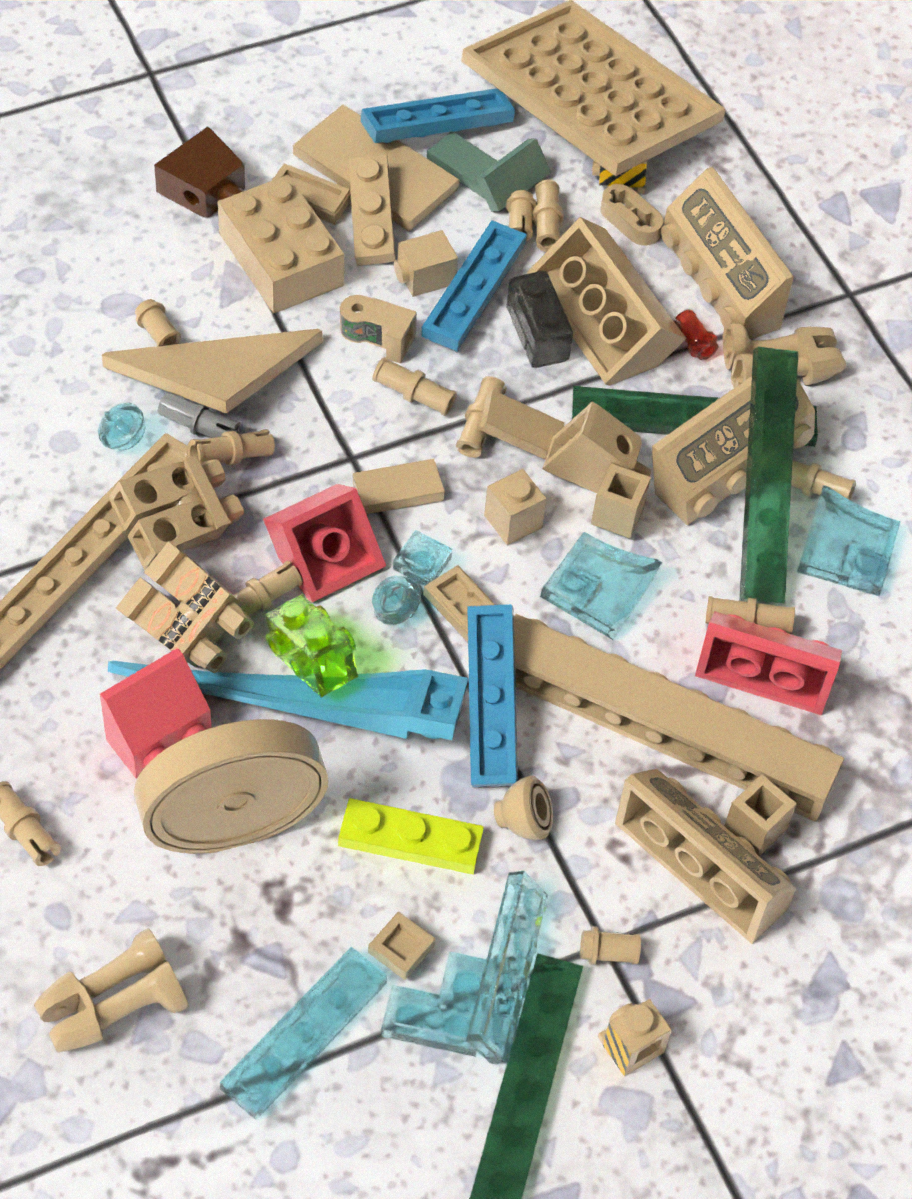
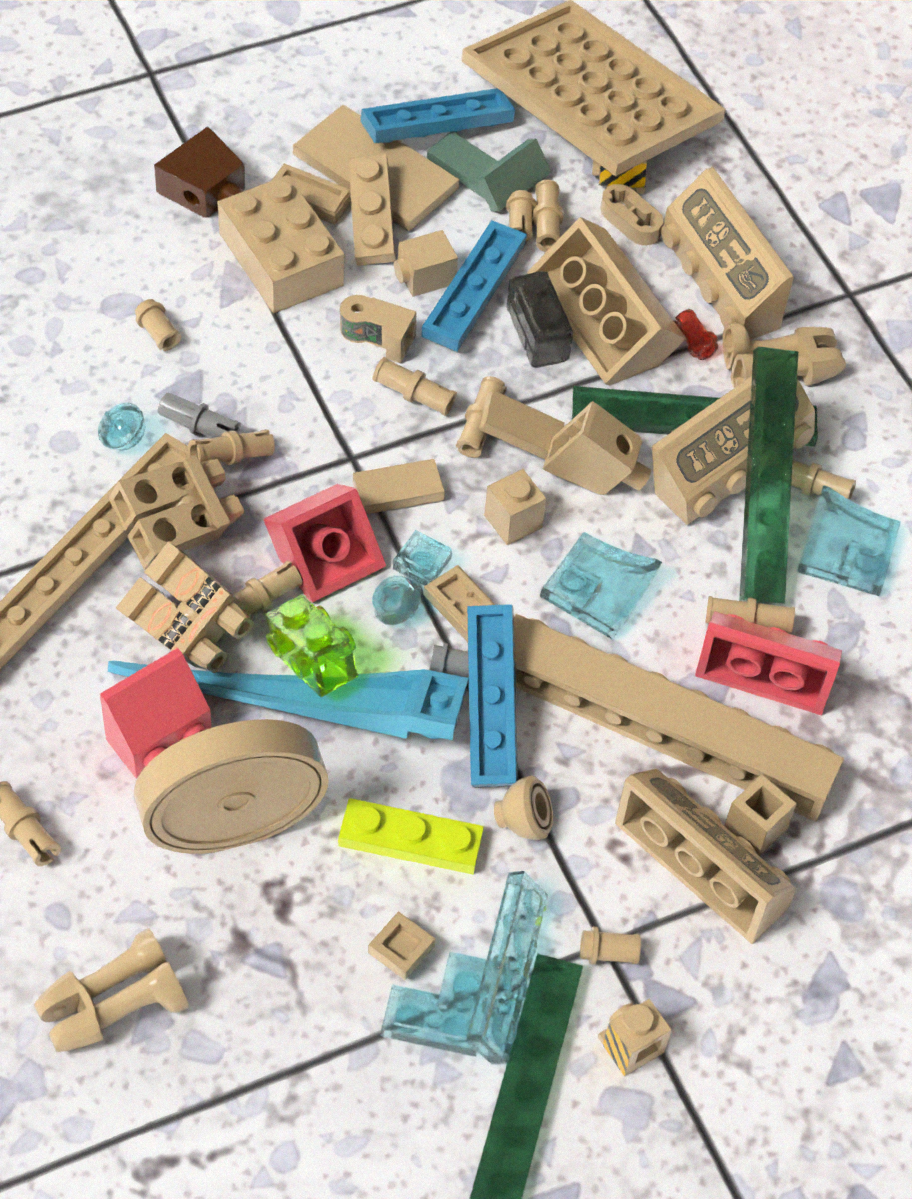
tan tile [102,328,323,414] -> none
clear light blue plate [220,946,387,1120] -> none
tan brick [591,463,651,538] -> none
none -> light grey pin [430,642,469,678]

